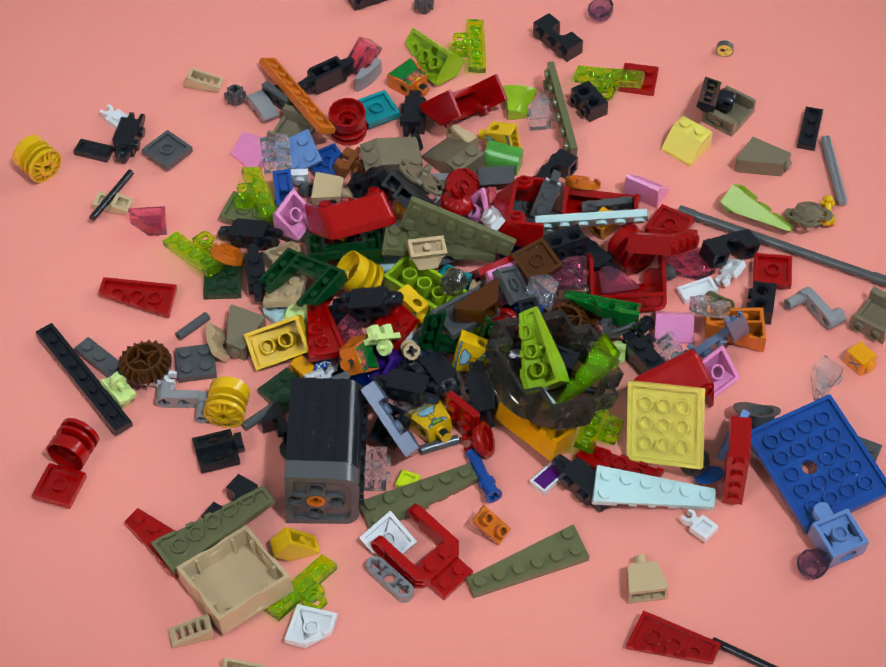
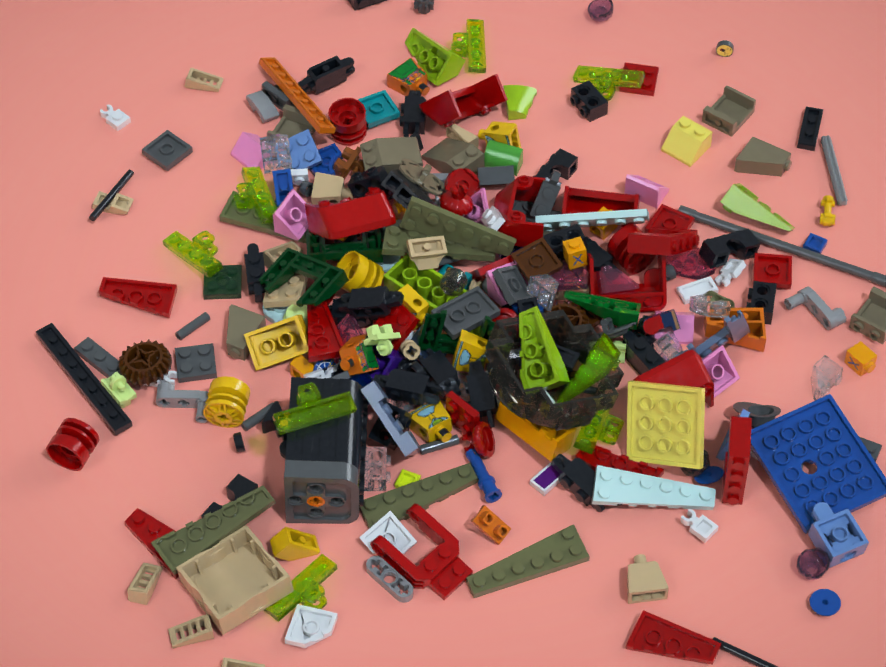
yellow wheel [12,134,62,183] -> none
red plate [32,463,87,509] -> none
black tile [74,138,114,163] -> none
black hinge [112,112,146,163] -> none
clear pink slope [128,206,167,236] -> none
black slope [192,429,240,473] -> none
tan slope [206,321,230,362] -> none
orange tile [210,243,246,266] -> none
black hinge [218,218,284,250] -> none
dark grey gear [224,84,246,106] -> none
clear green plate [257,367,297,415] -> none
clear pink slope [347,36,382,75] -> none
light grey slope [355,58,382,92] -> none
reddish brown slope [453,278,499,323] -> none
coral axle [486,185,497,209] -> none
clear slope [527,91,554,131] -> none
black arch [533,13,583,62] -> none
olive wing [543,61,578,156] -> none
orange tile [565,175,601,190] -> none
dark grey hinge [582,196,634,213] -> none
black plate [696,76,737,113] -> none
dark tan shield [784,201,834,229] -> none
none -> tan slope [127,562,163,605]
none -> clear neon green plate [272,382,357,435]
none -> light orange brick [562,236,588,270]
none -> leg [642,309,681,335]
none -> blue tile [803,233,828,254]
none -> blue piece [809,589,841,616]

